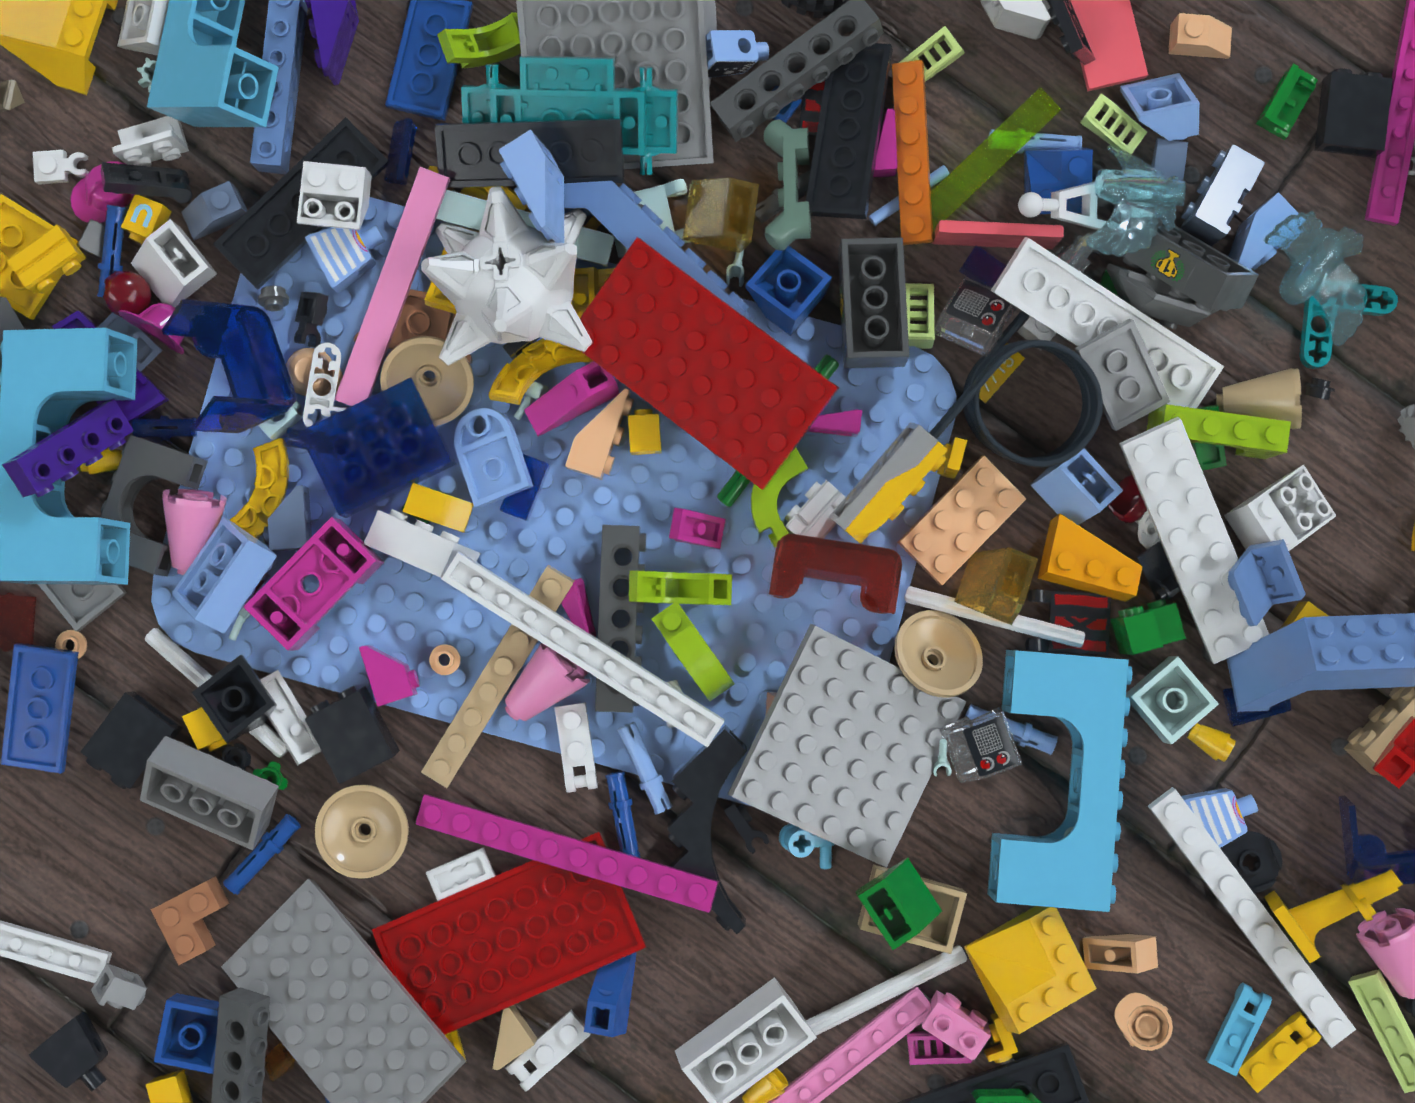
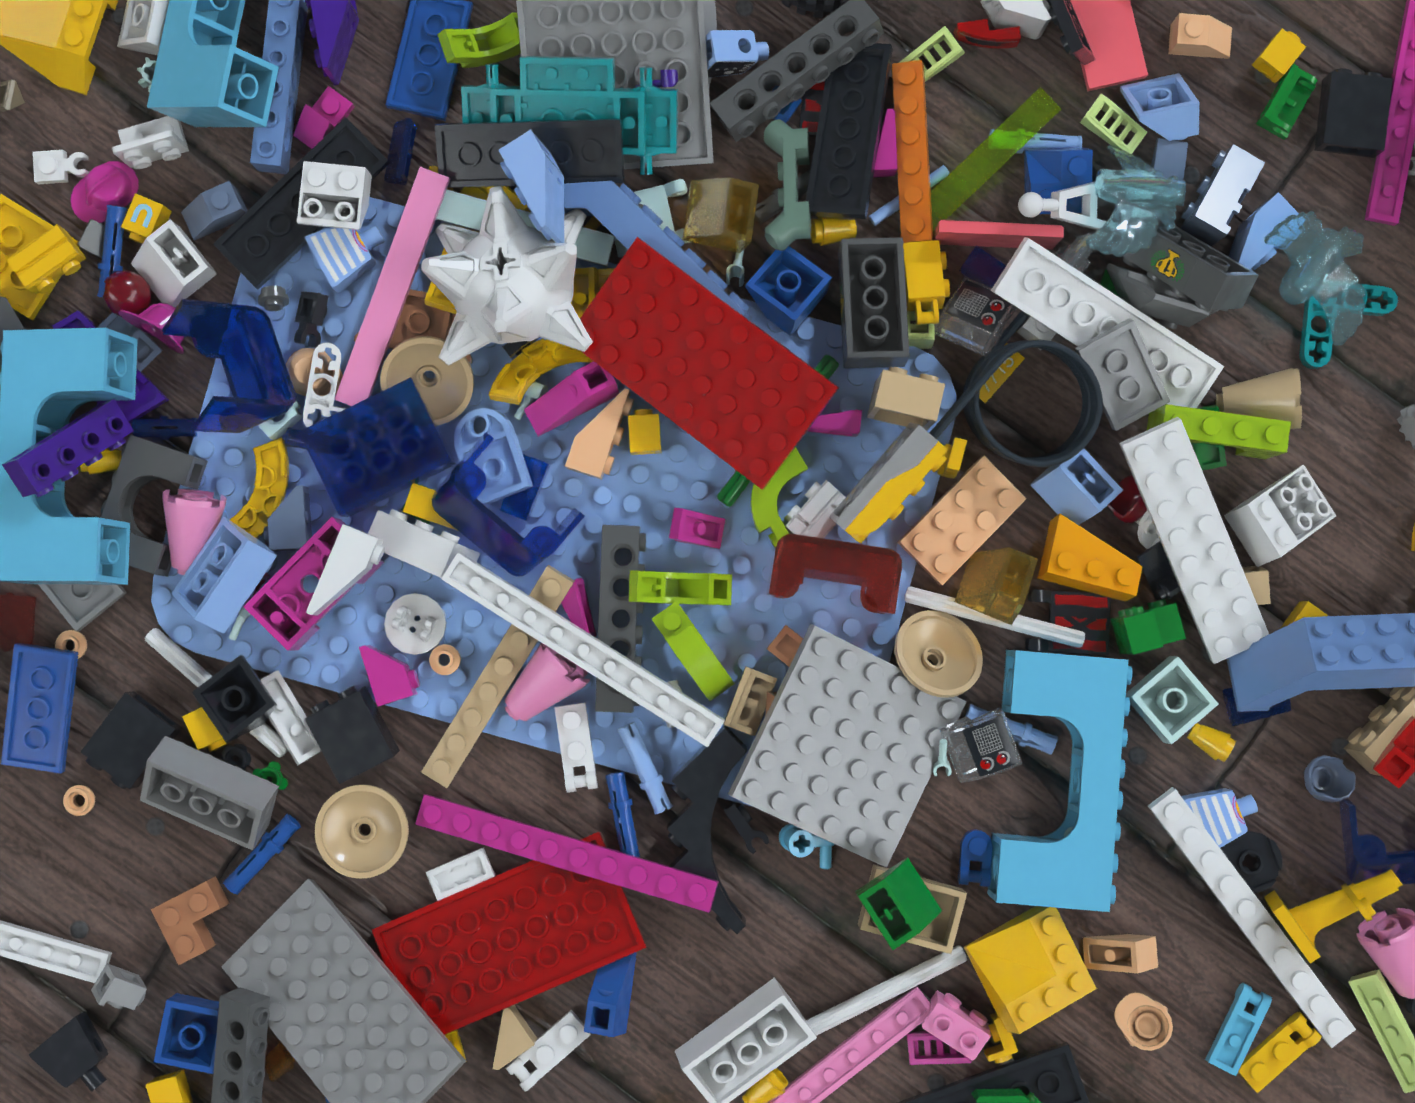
black plate [100,162,192,203] -> none
medium blue bracket [1228,539,1305,627] -> none
black plate [1304,377,1335,400] -> none
none -> light nougat plate [63,785,95,816]
none -> dark pink slope [293,86,355,149]
none -> white slope [306,524,385,616]
none -> white plate [384,593,446,655]
none -> clear blue windscreen [432,432,585,576]
none -> dark purple hand [635,69,678,88]
none -> tan hinge [723,666,777,736]
none -> nougat plate [766,625,803,667]
none -> yellow cone [811,217,857,246]
none -> tan piece [867,367,945,431]
none -> yellow brick [903,240,950,325]
none -> red slope [953,19,1021,48]
none -> blue plate [958,829,993,887]
none -> yellow brick [1252,28,1306,83]
none -> sand blue hair [1304,755,1356,803]

